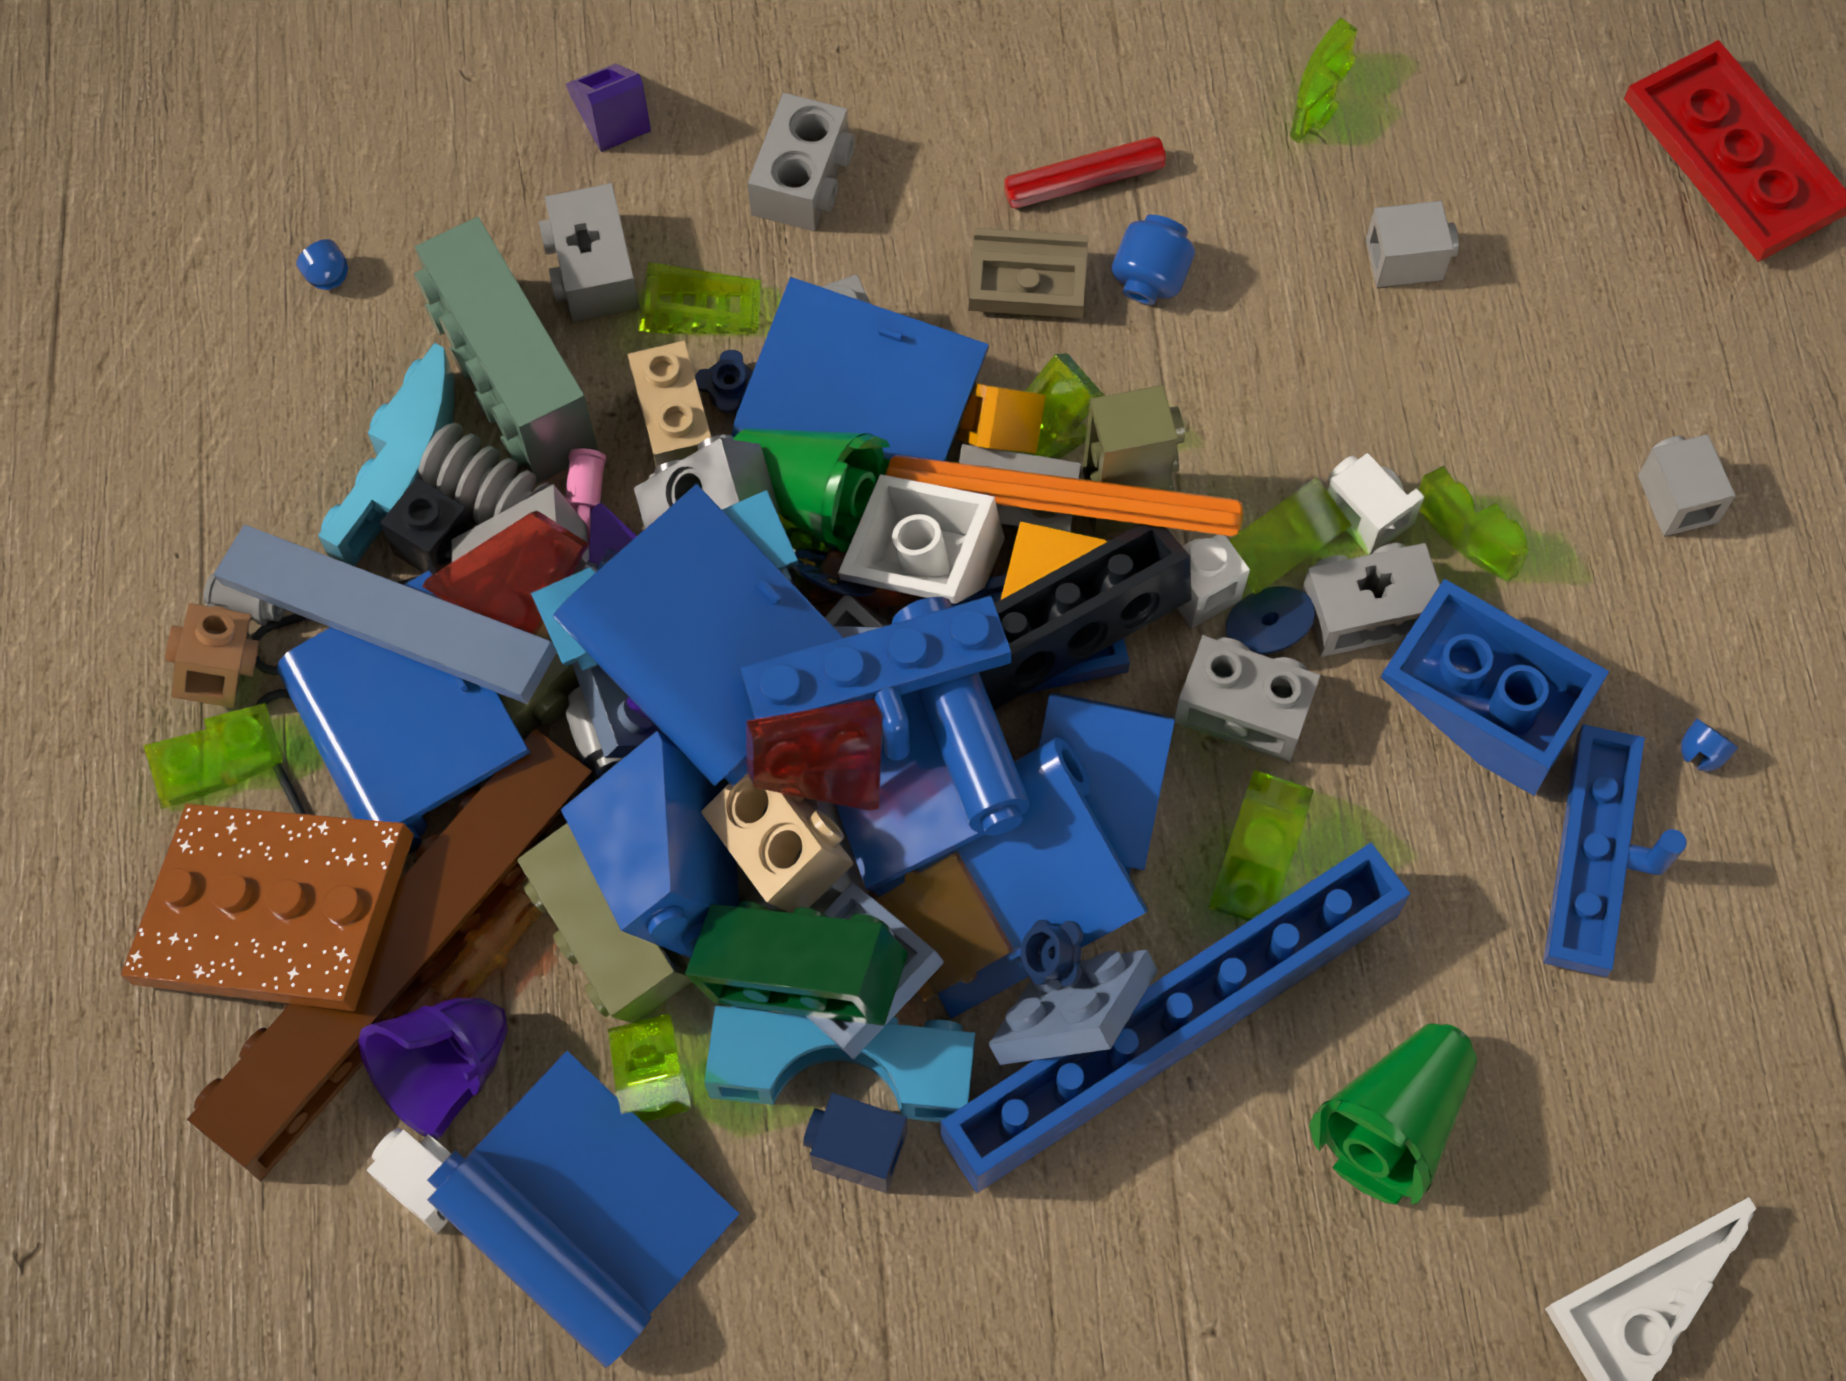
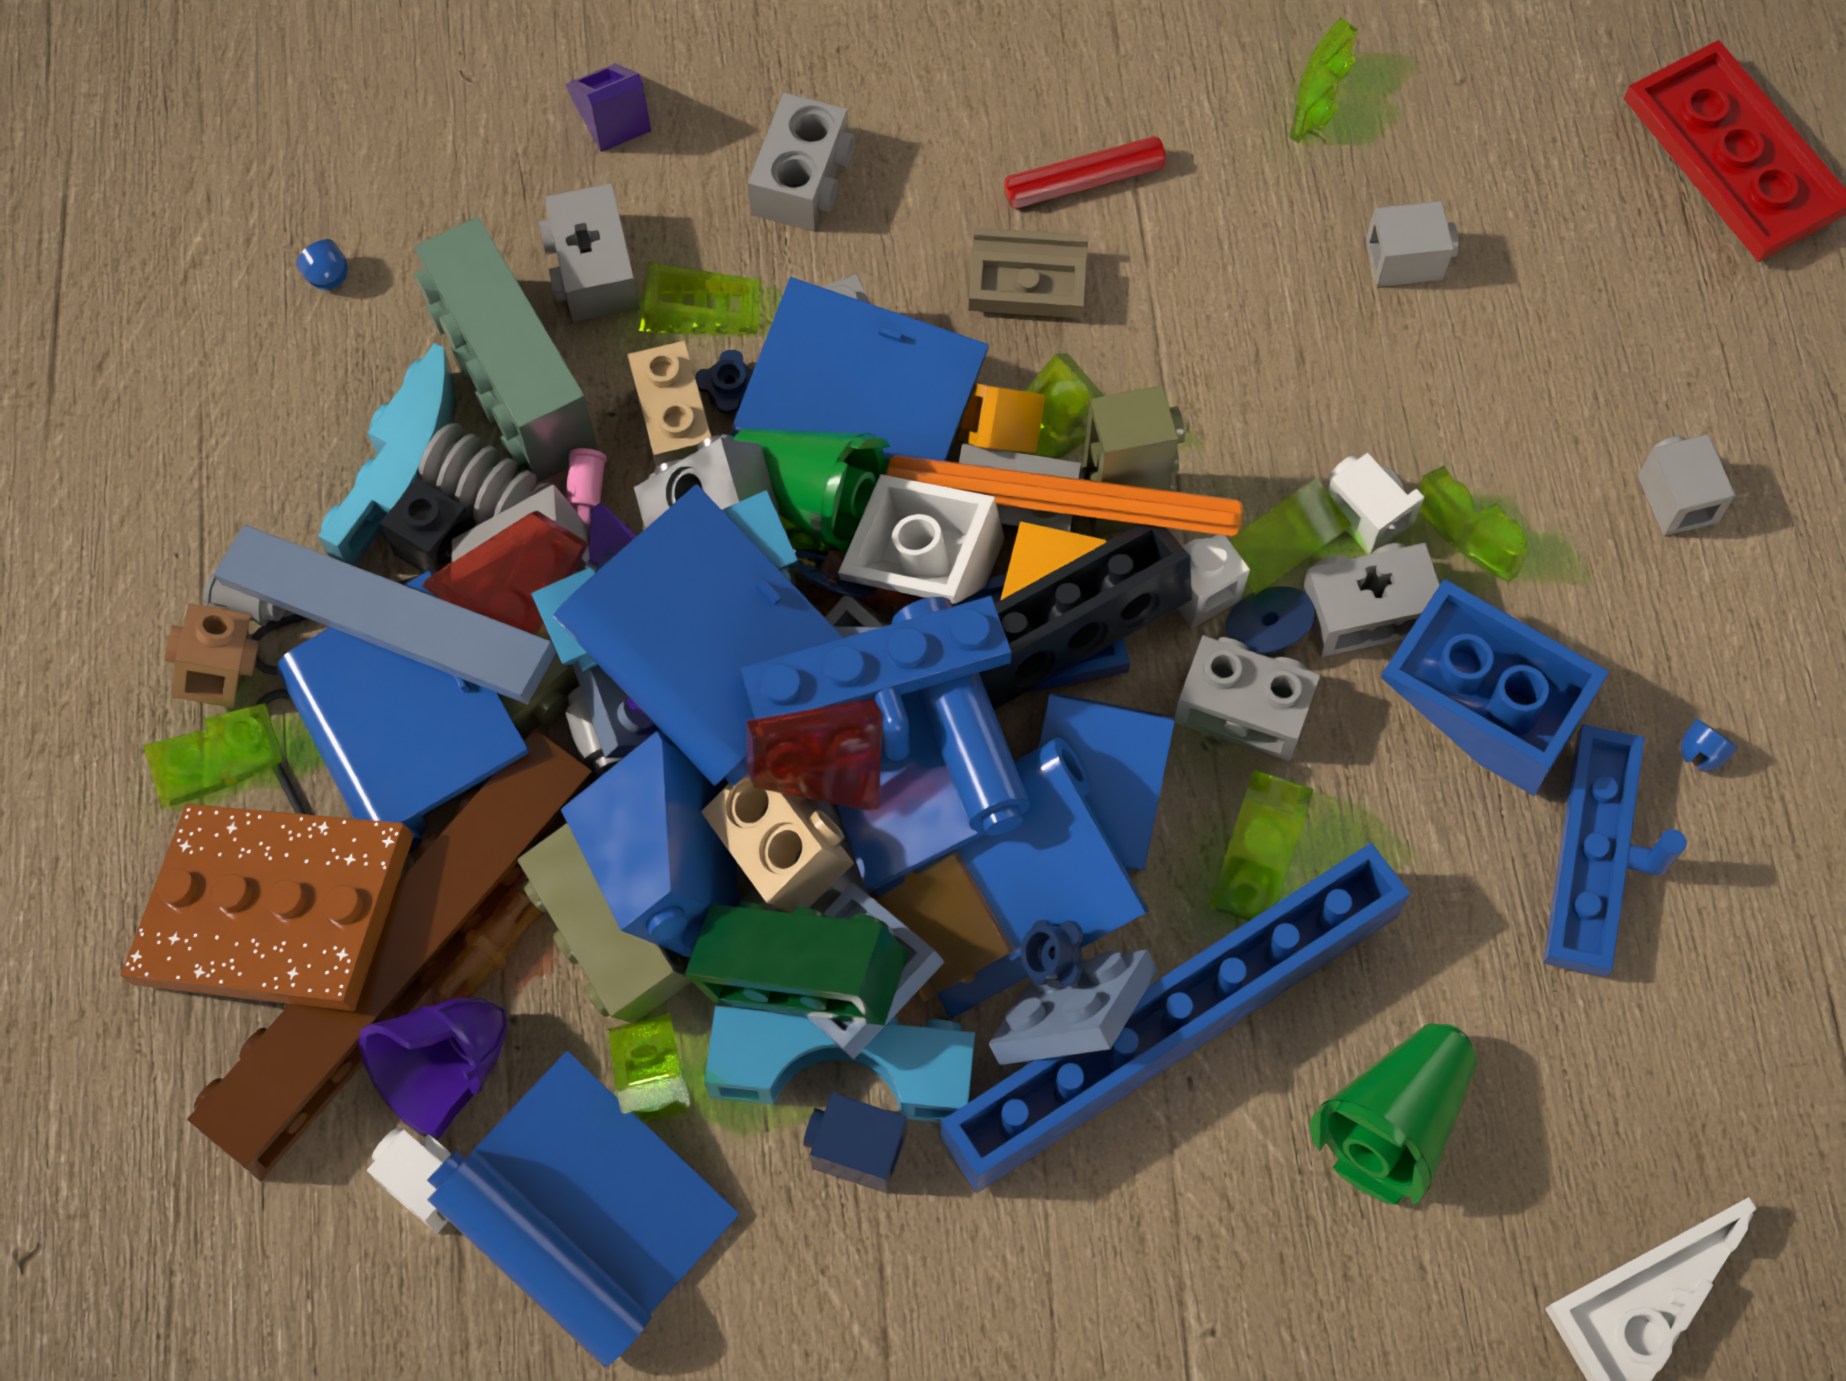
blue head [1111,214,1195,305] -> none

